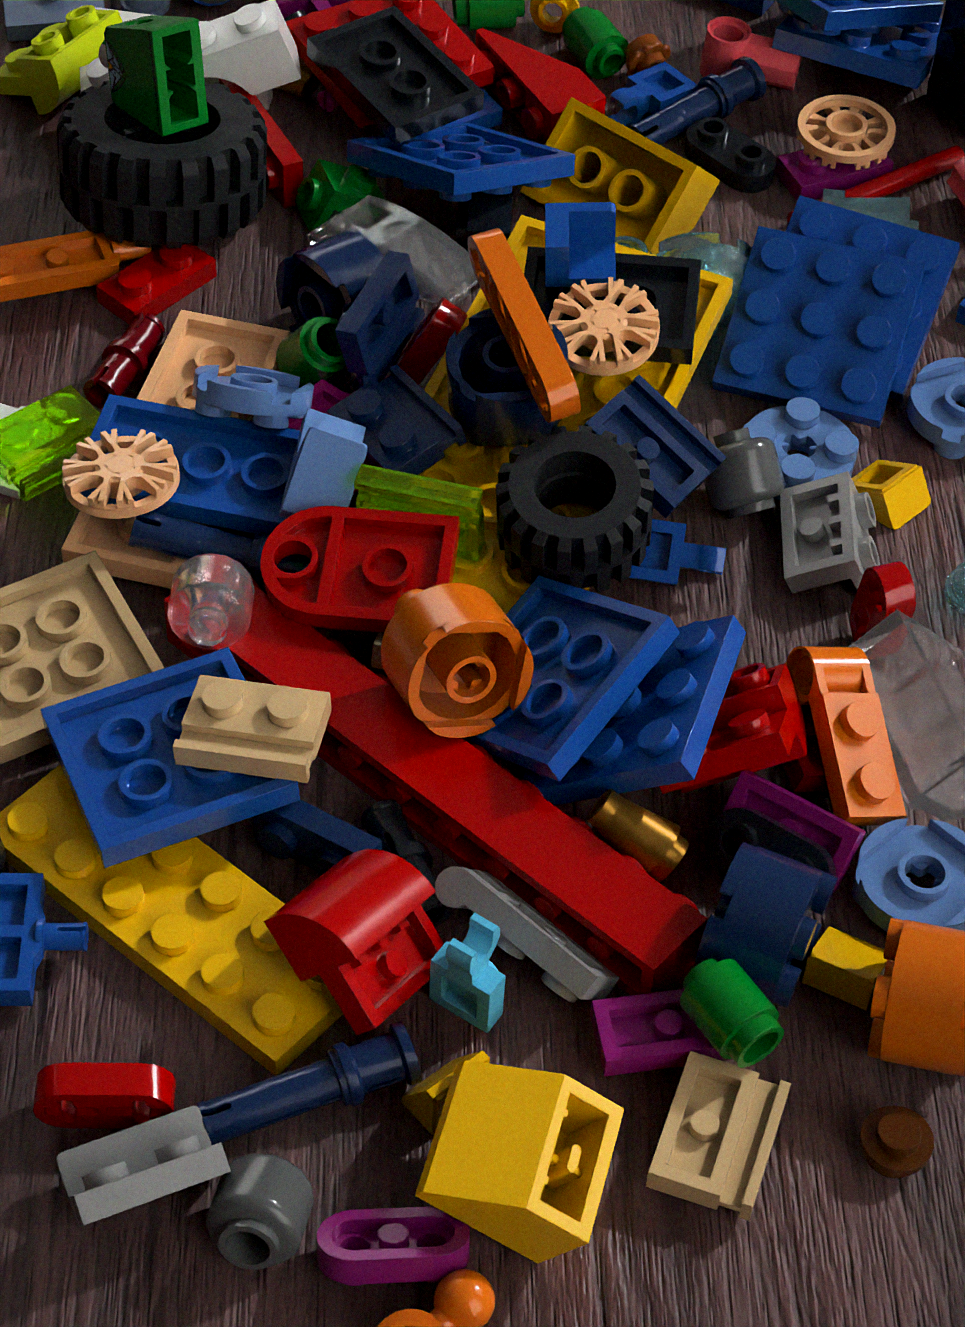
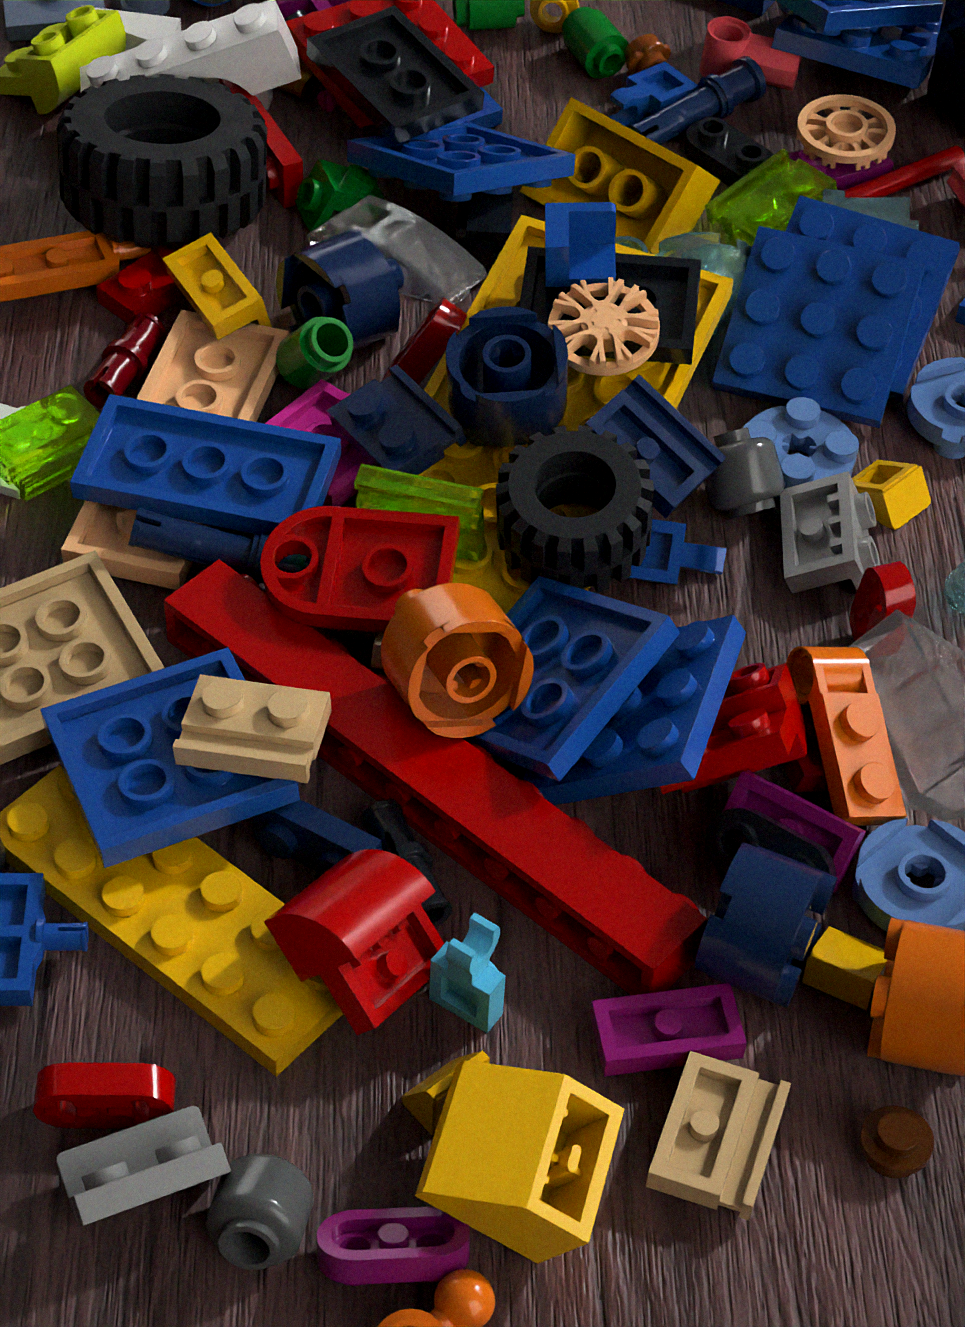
light nougat wheel [62,429,180,519] -> none
green torso [99,15,209,136] -> none
clear head [167,553,255,650] -> none
medium blue plate [192,365,314,429] -> none
dark blue pin [196,1021,422,1145] -> none
medium blue slope [278,408,368,518] -> none
dark blue plate [335,250,425,390] -> none
light grey plate [435,866,620,1003] -> none
orange beam [467,228,581,423] -> none
red slope [475,28,606,145] -> none
pearl gold cone [586,788,689,883] -> none
green brick [679,958,784,1068] -> none
none -> yellow panel [162,232,272,340]
none -> clear neon green plate [705,148,838,249]

